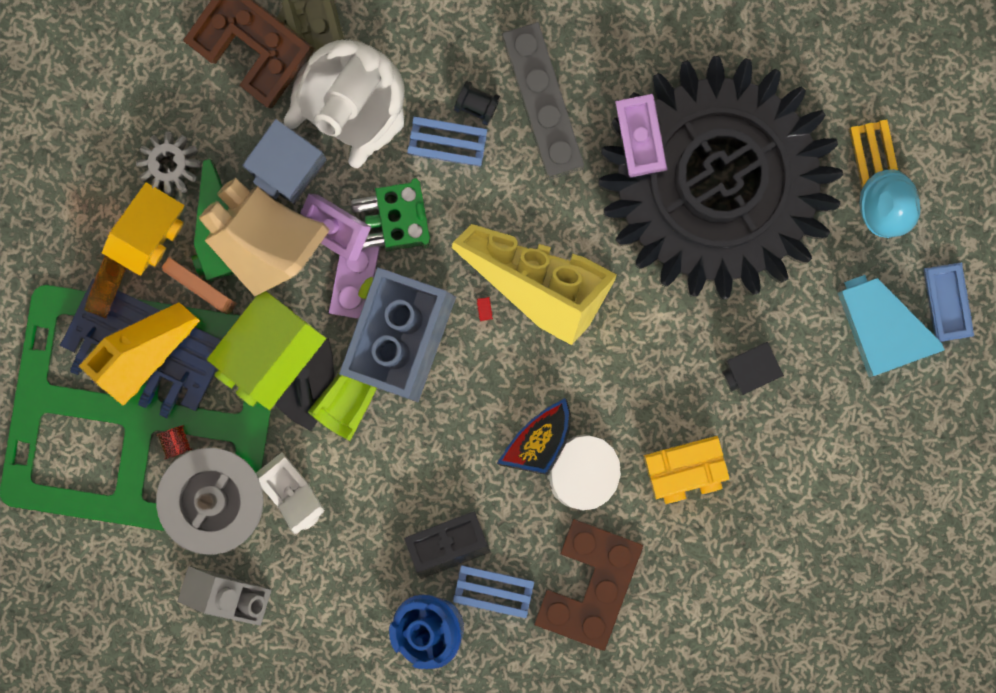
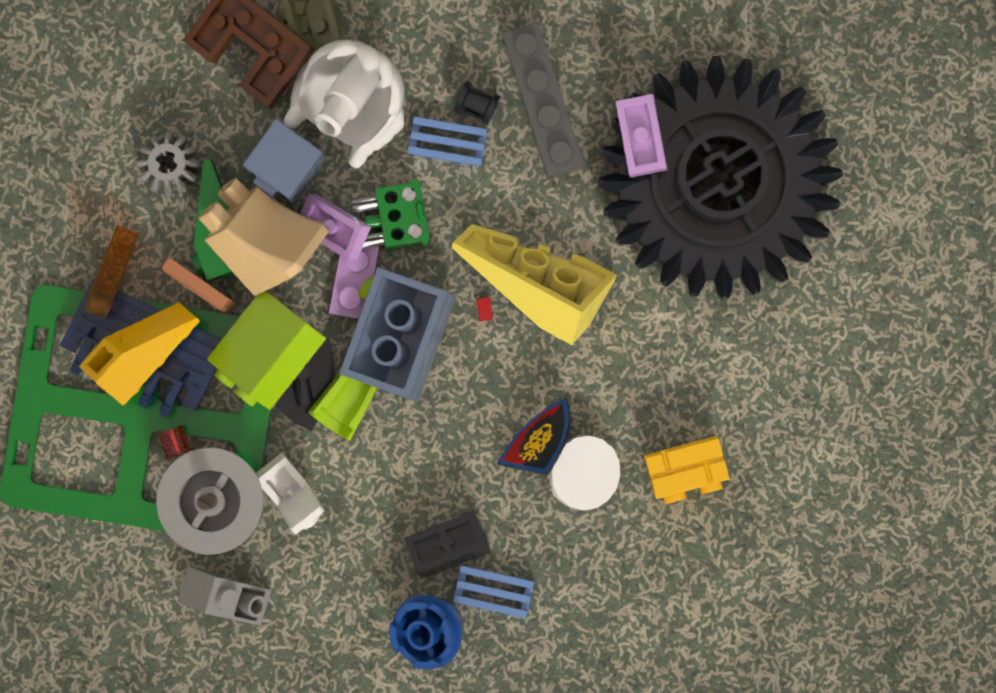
yellow brick [102,182,185,276] -> none
reddish brown plate [534,519,644,651] -> none
black brick [721,342,784,396] -> none
medium azure slope [838,275,944,377] -> none
yellow tile [849,120,898,189] -> none
medium azure hat [859,169,920,238] -> none
medium blue tile [923,262,974,342] -> none

